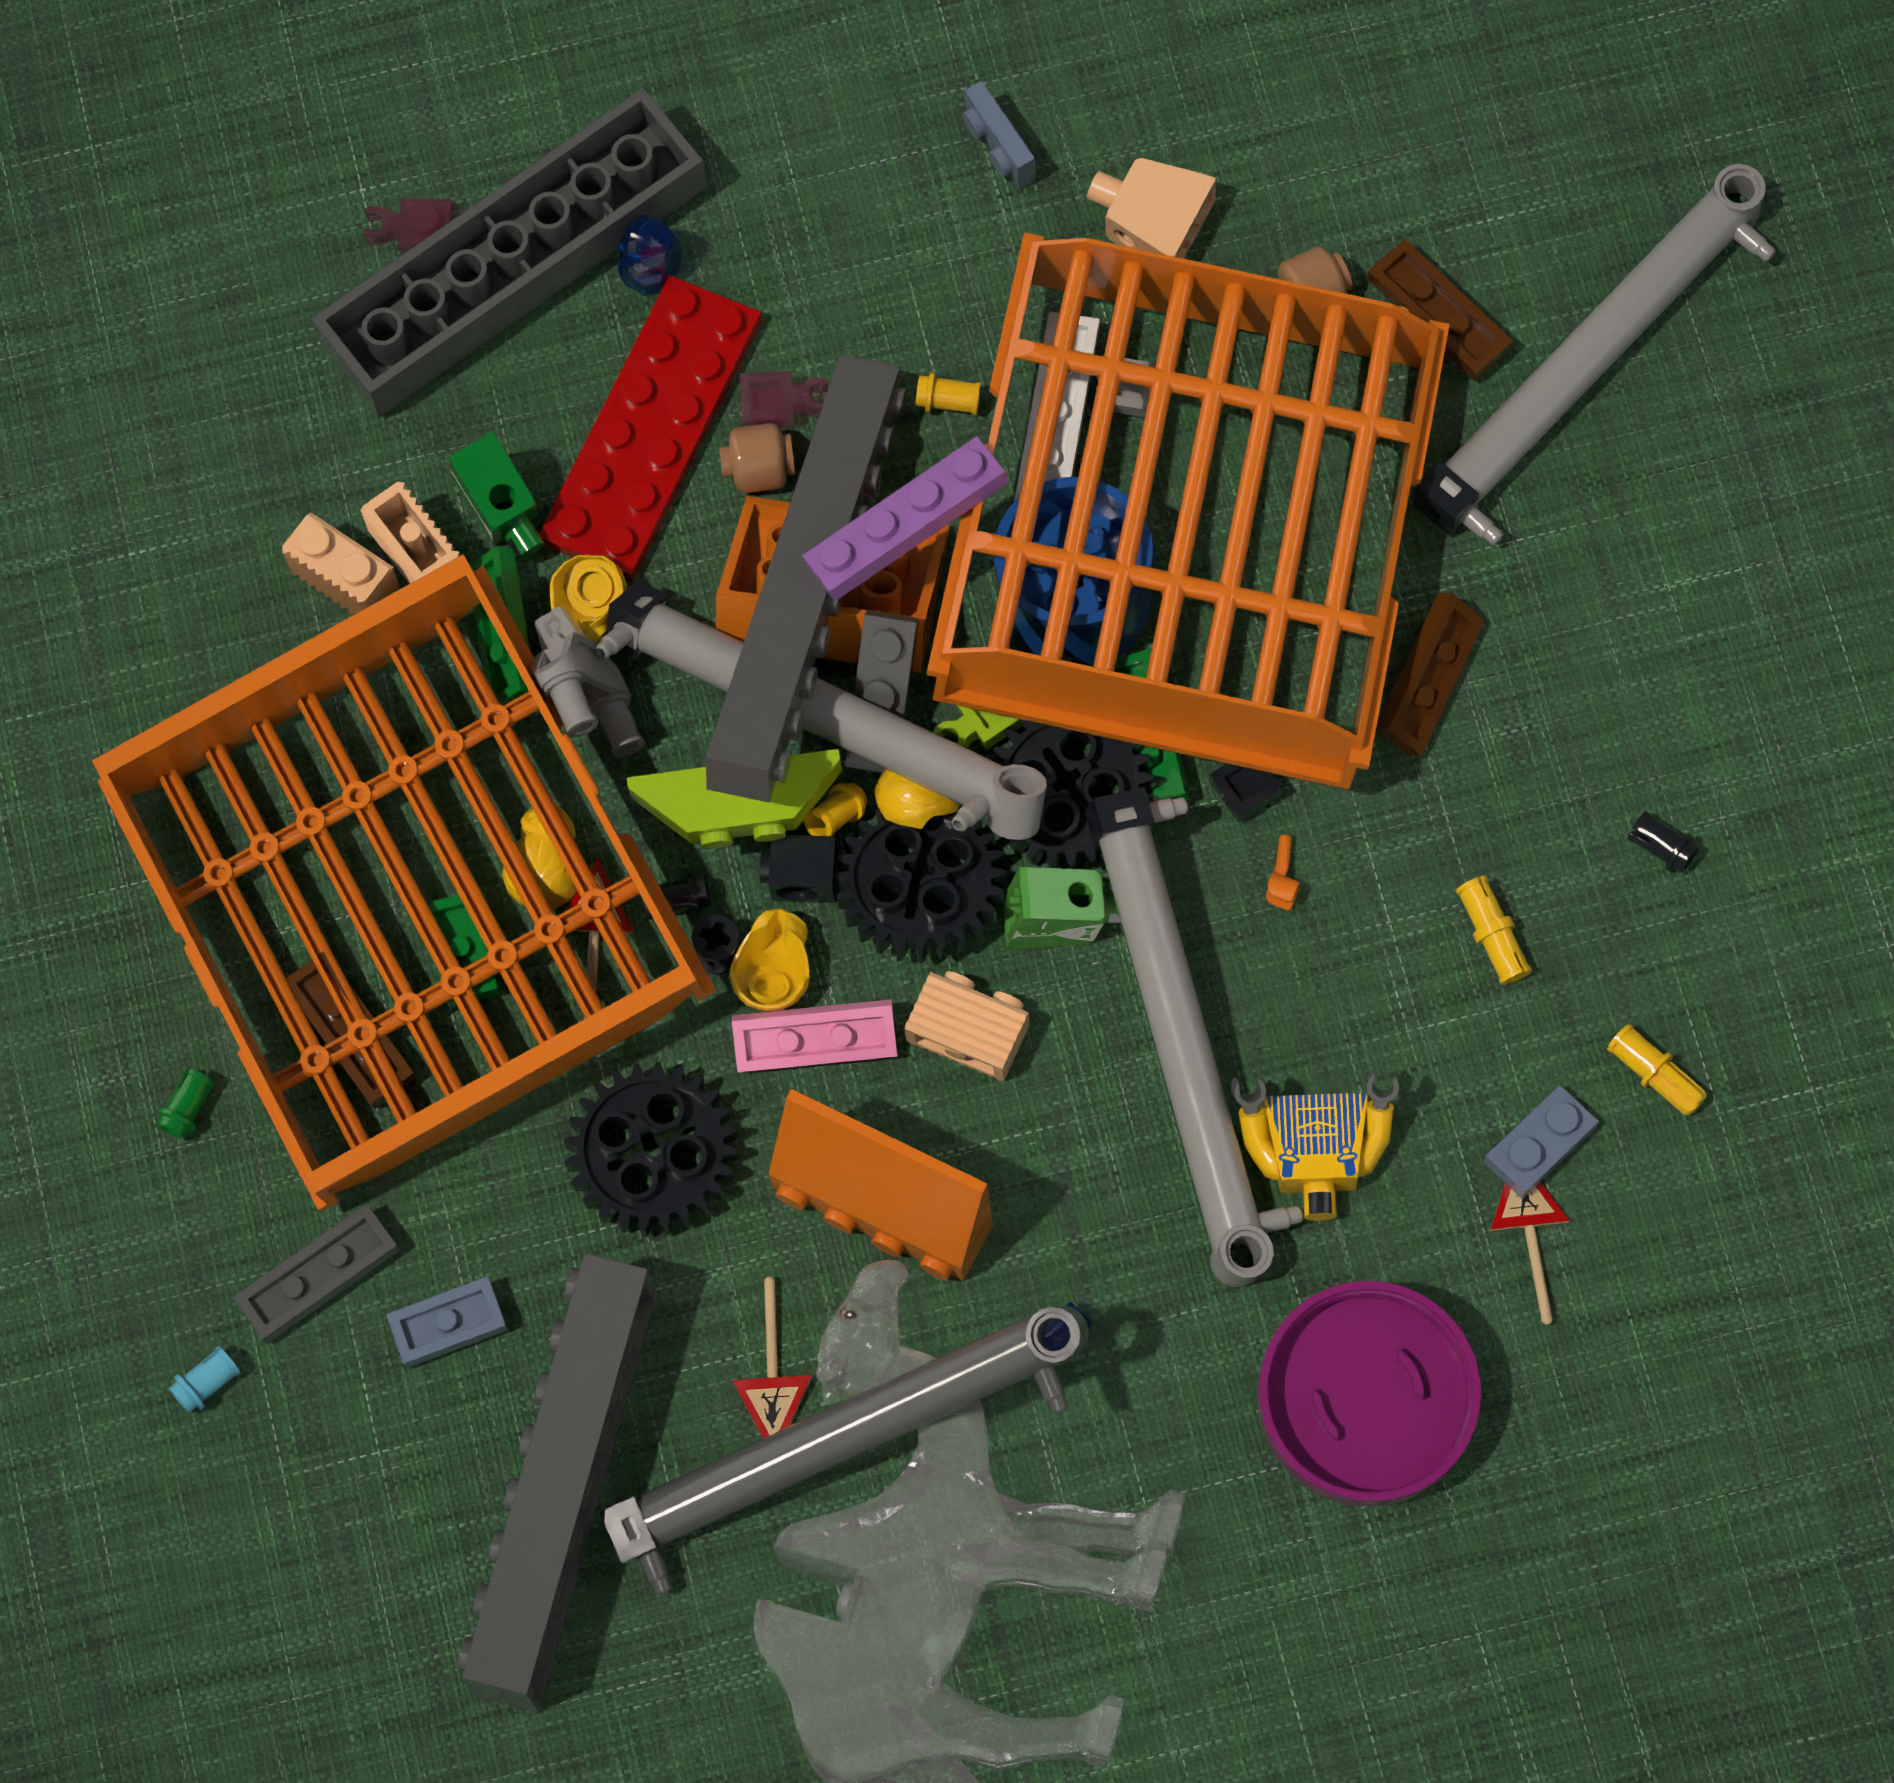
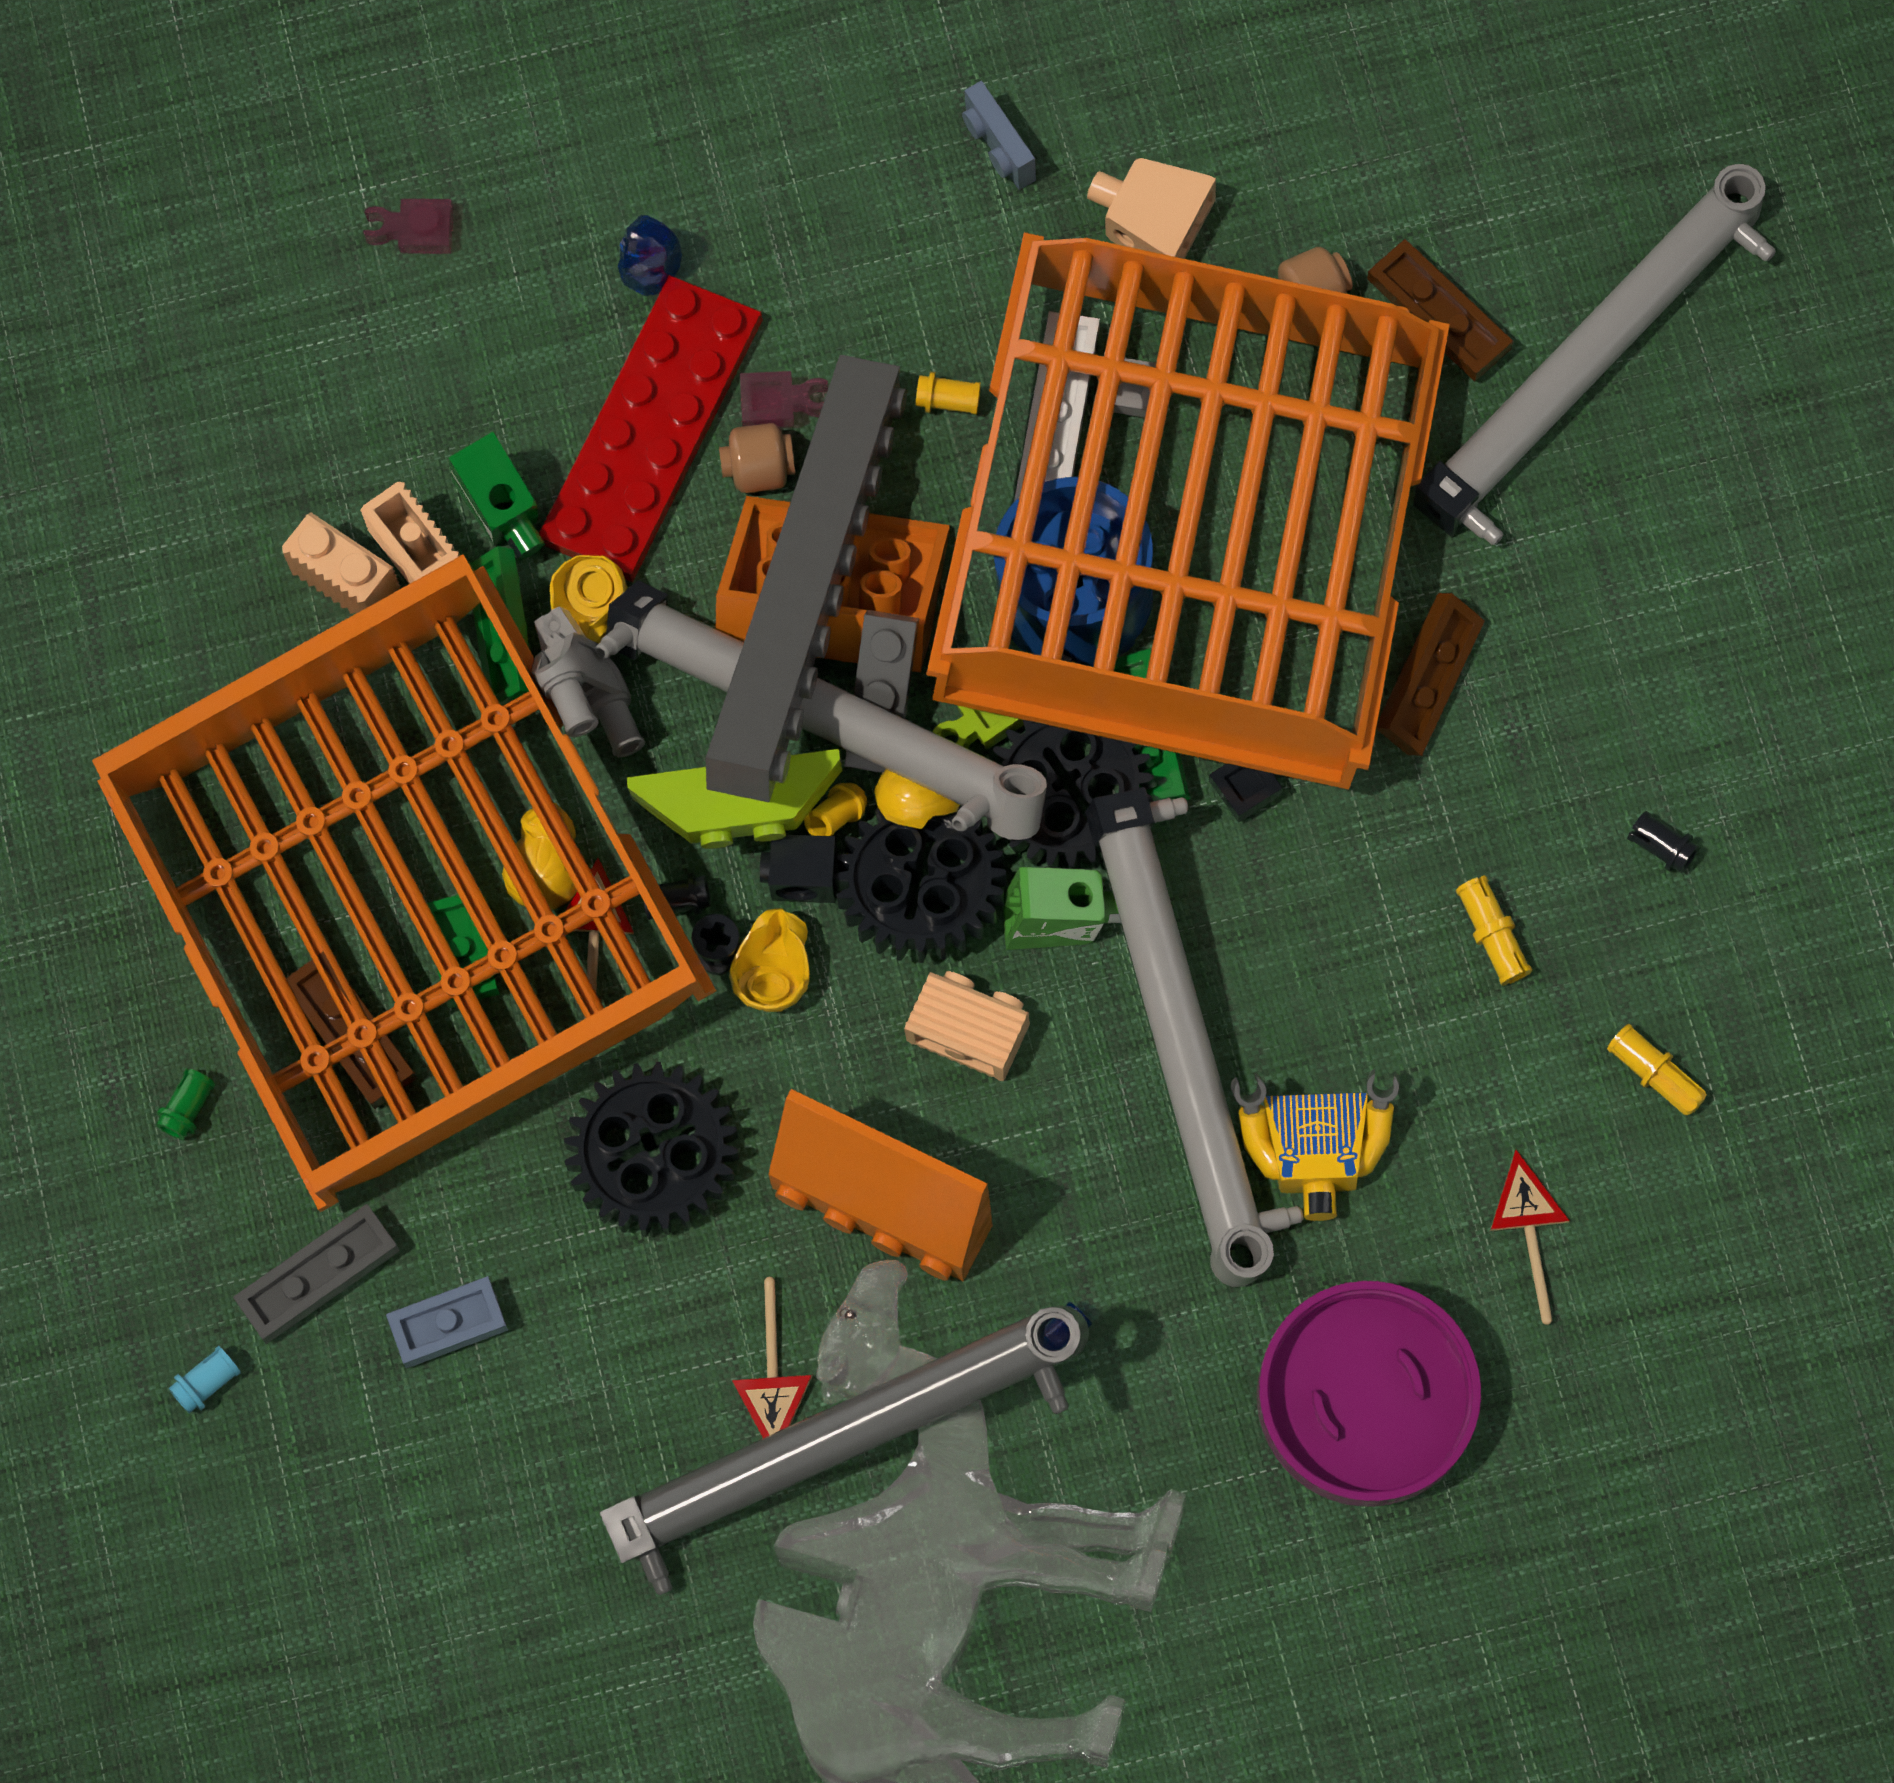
dark grey brick [311,88,708,417] -> none
dark grey brick [457,1253,657,1713] -> none
bright pink plate [732,999,897,1072] -> none
medium lavender plate [802,436,1009,602] -> none
orange hand [1266,835,1301,911] -> none
sand blue plate [1483,1085,1599,1199] -> none

